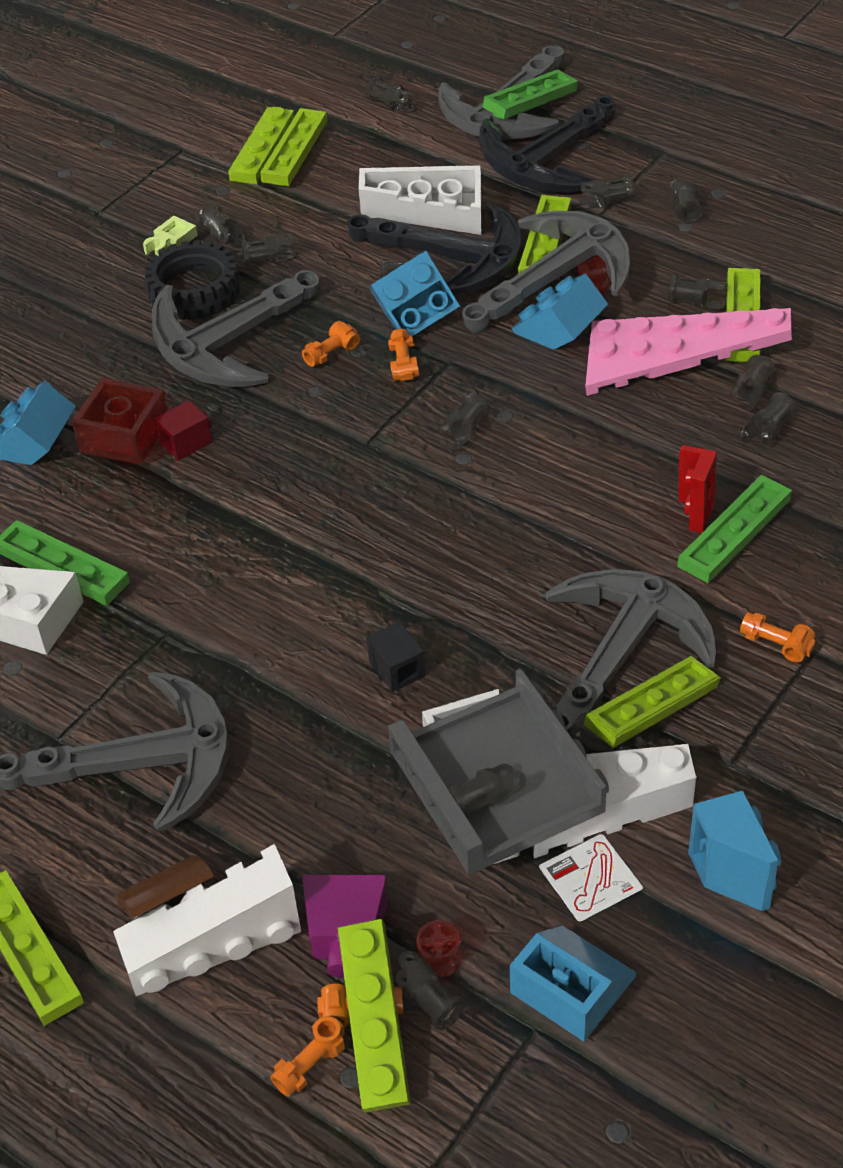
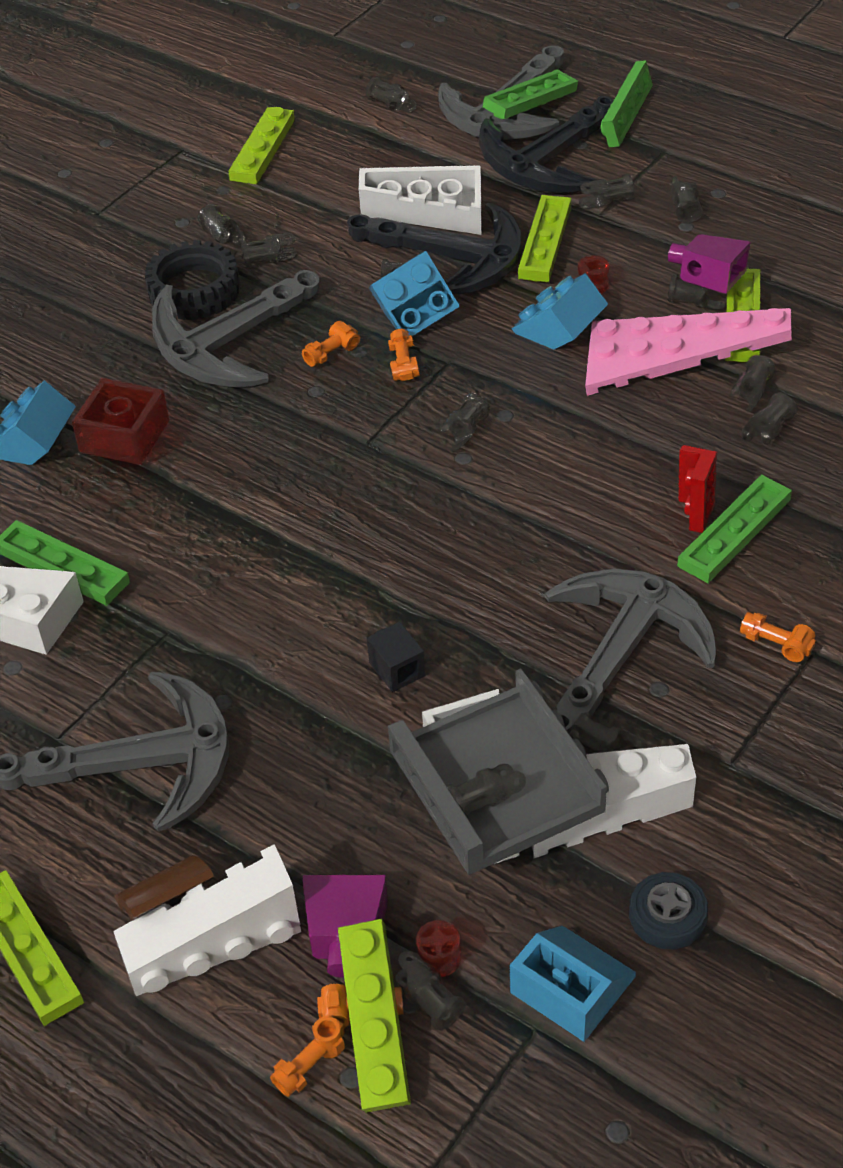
yellowish green plate [143,216,198,256] -> none
dark red brick [154,400,212,461] -> none
lime plate [260,108,328,186] -> none
dark grey piece [462,211,631,333] -> none
white sticker [539,834,643,922] -> none
lime tile [584,656,721,748] -> none
dark azure slope [688,791,781,911] -> none
none -> bright green plate [601,60,653,147]
none -> black wheel [629,872,708,950]
none -> magenta torso [668,234,750,294]

